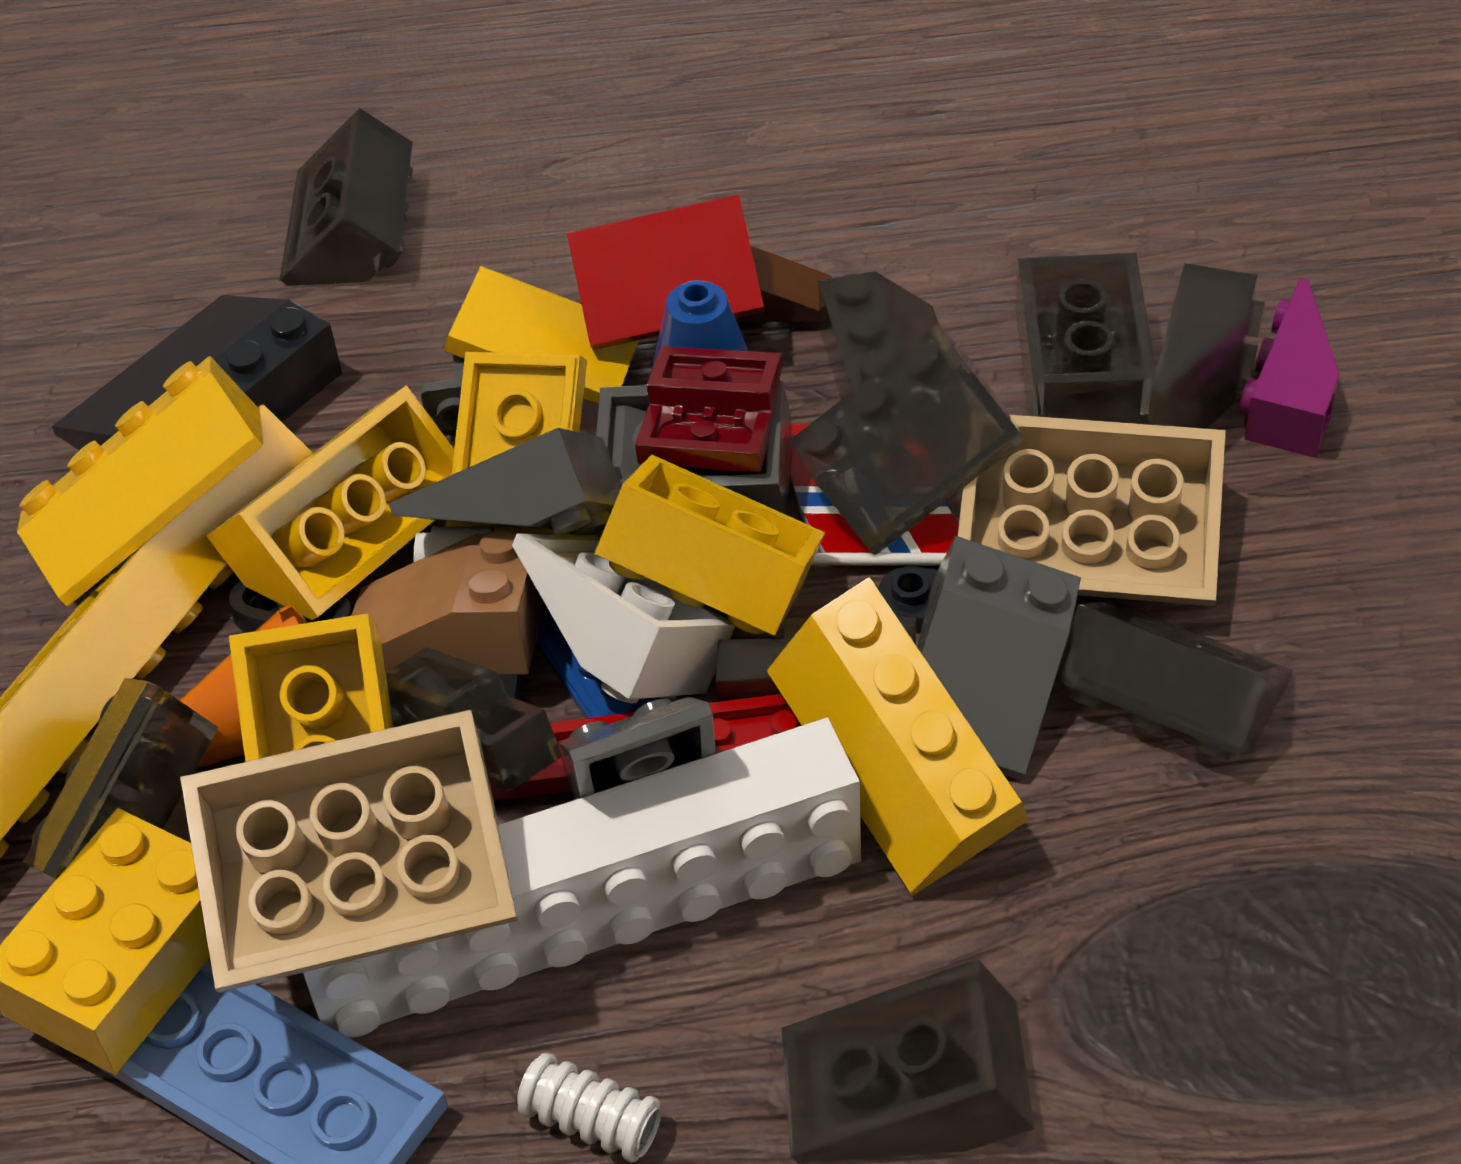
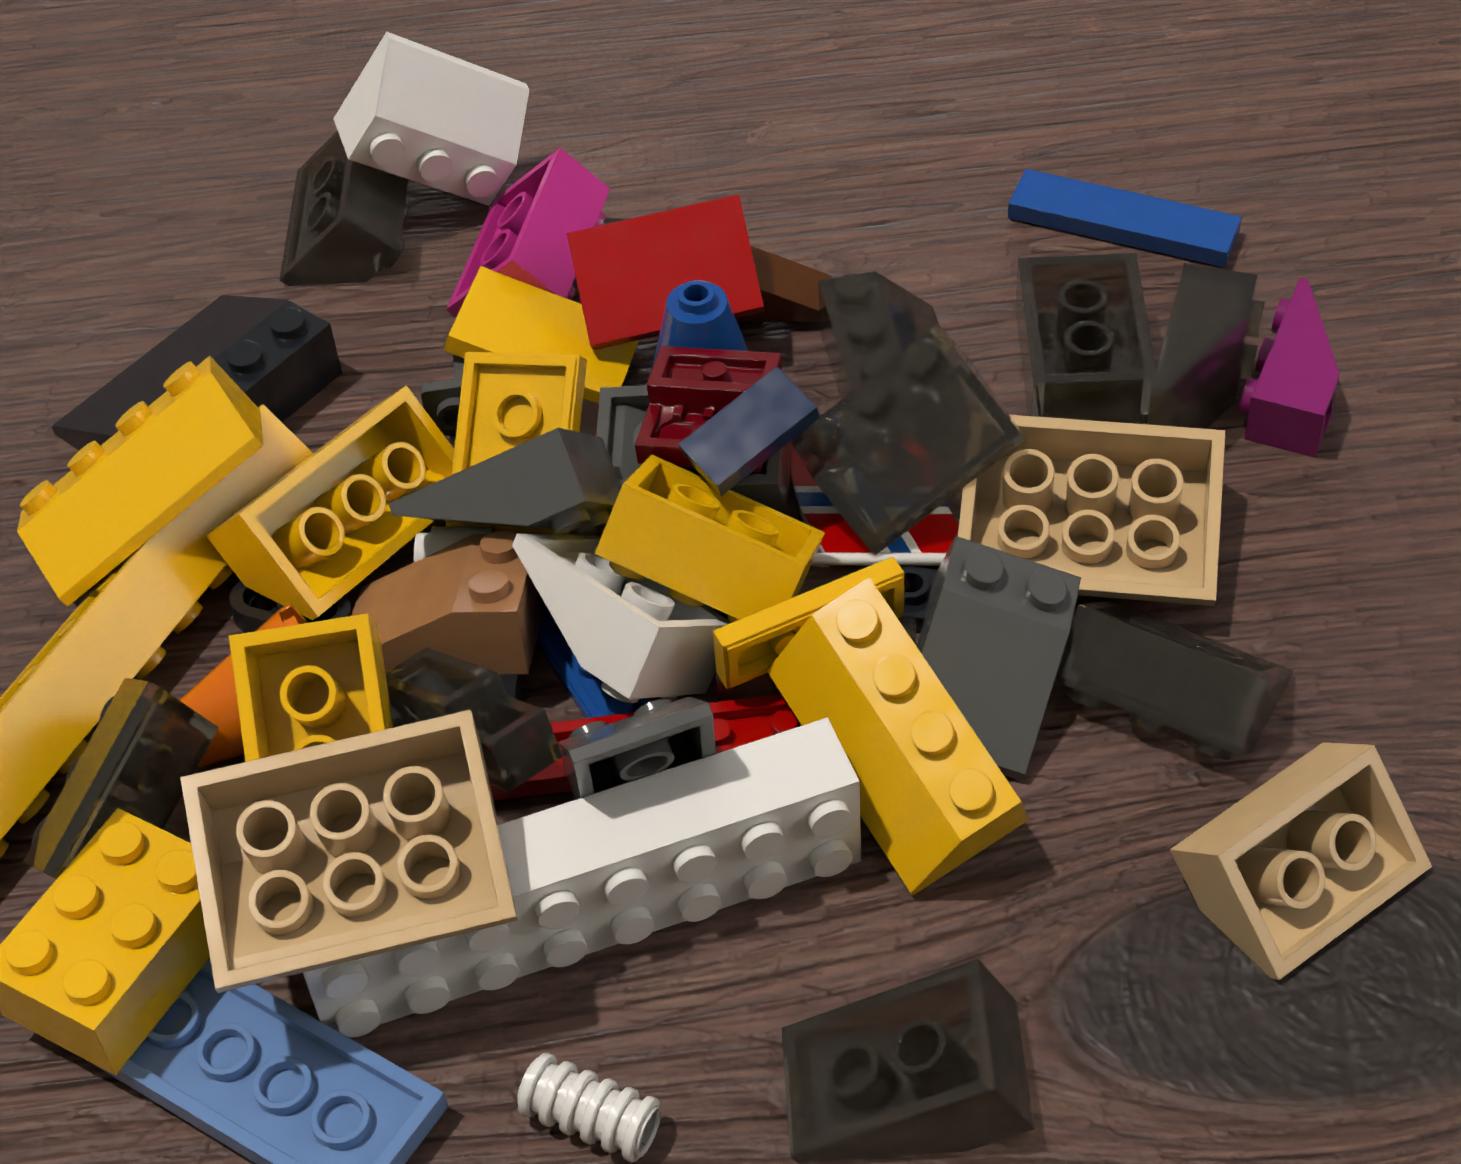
none -> white slope [333,32,529,206]
none -> dark pink slope [446,147,610,317]
none -> dark blue tile [678,366,820,496]
none -> yellow tile [713,557,904,689]
none -> blue tile [1008,169,1242,268]
none -> tan slope [1170,742,1432,980]

